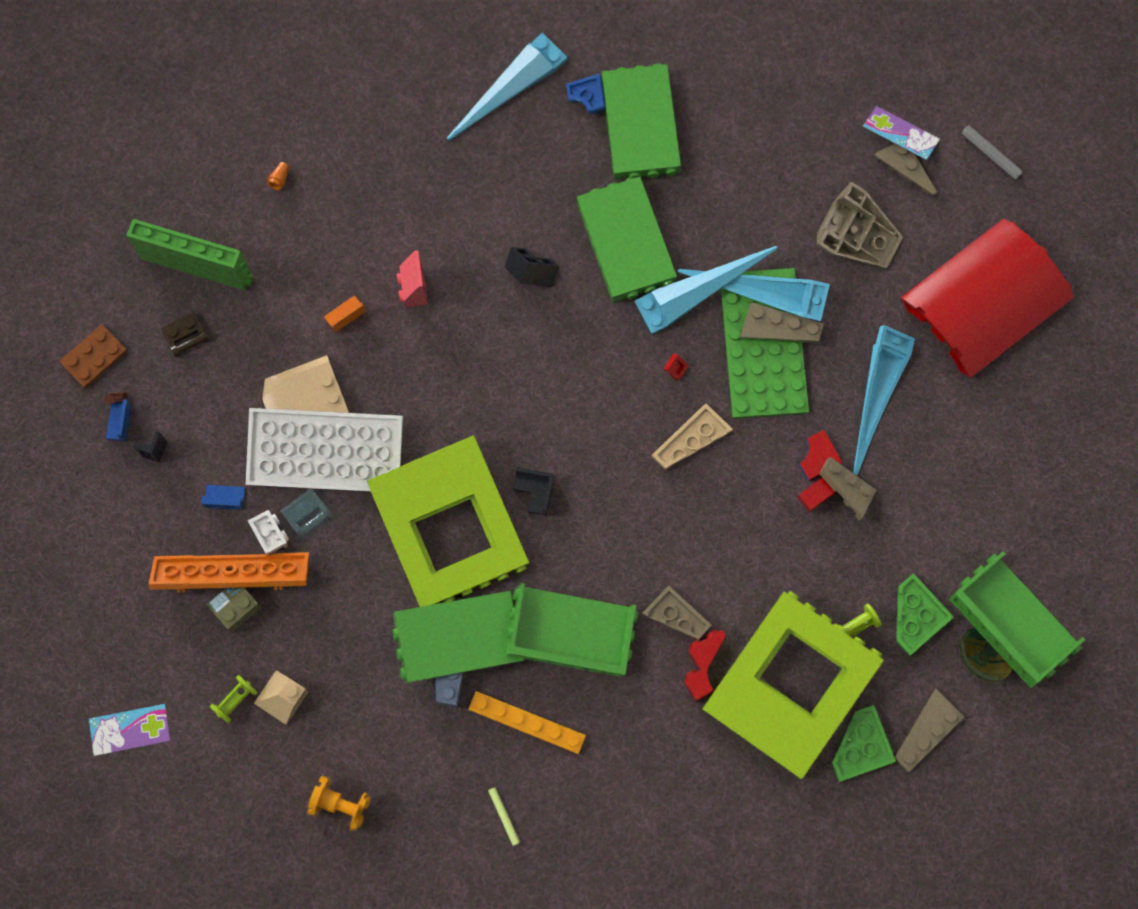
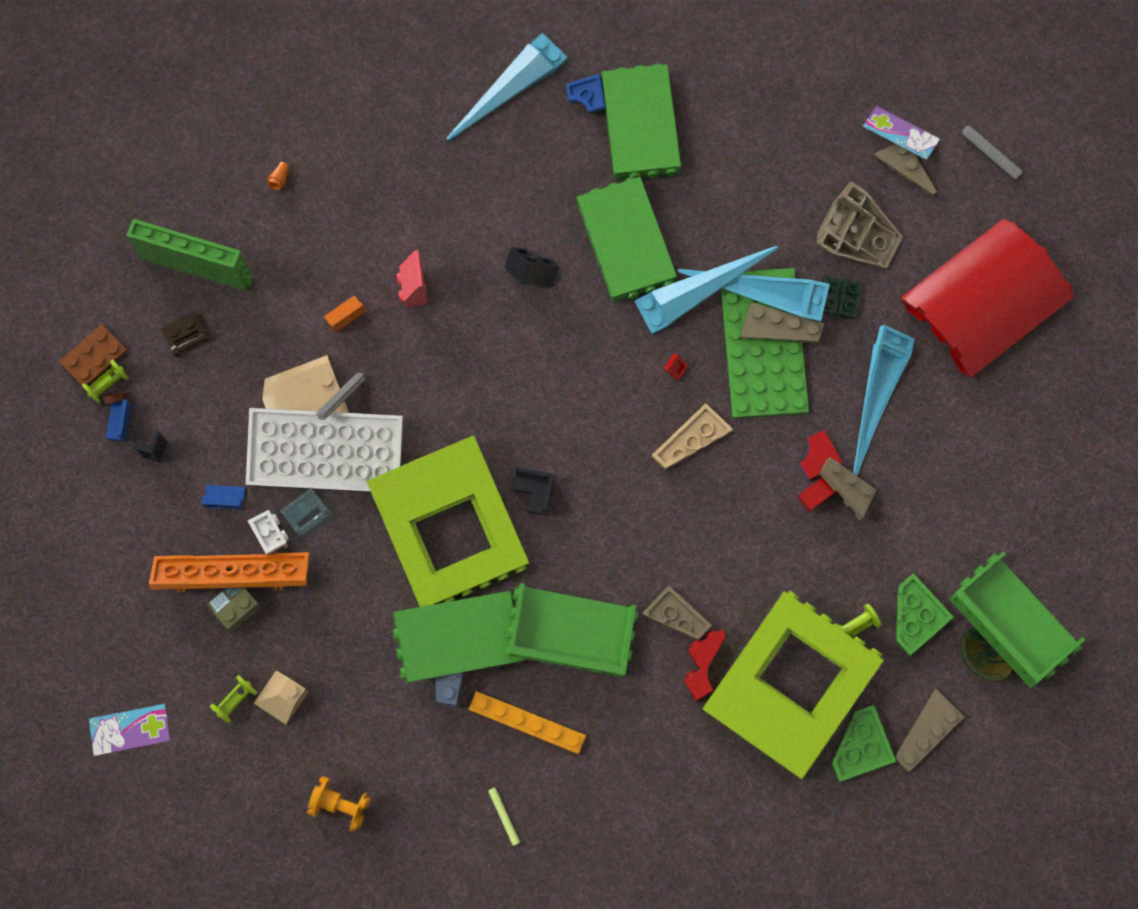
none -> lime hose [82,359,129,404]
none -> light grey axle [316,373,366,420]
none -> clear green slope [821,275,862,319]

